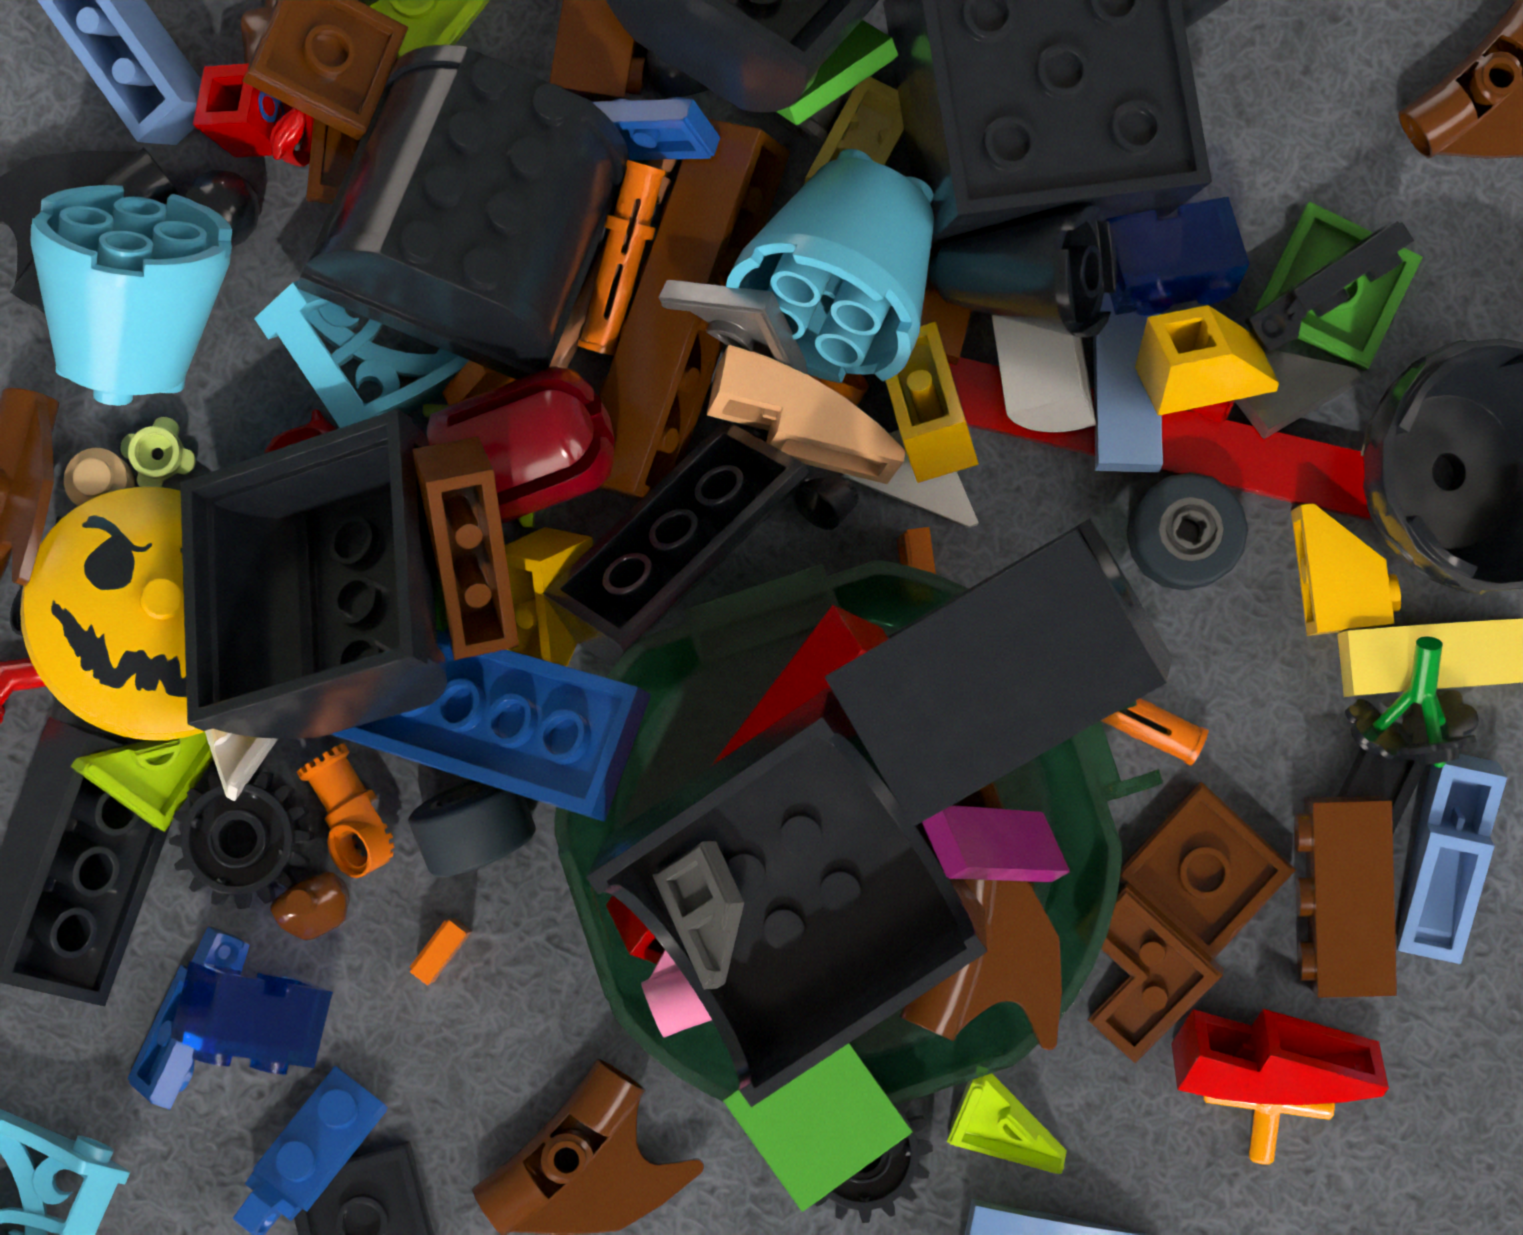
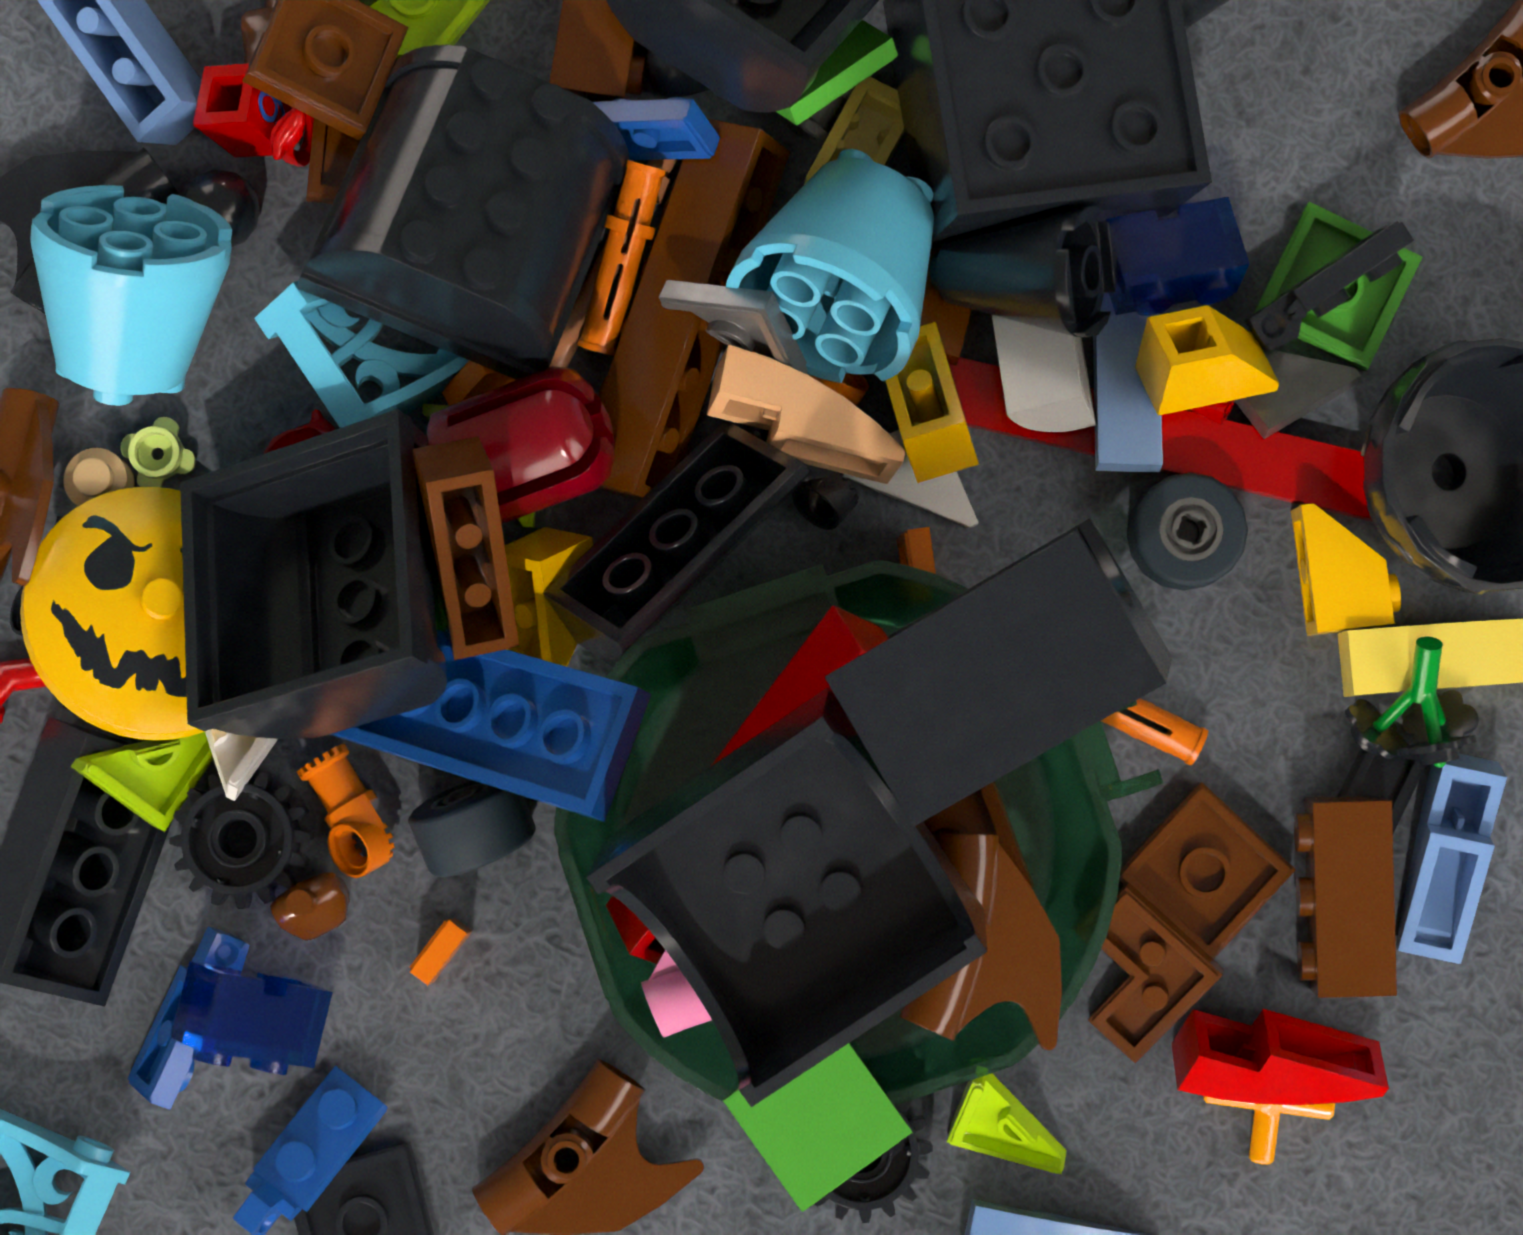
dark grey tile [652,841,744,990] -> none
magenta tile [922,805,1070,882] -> none

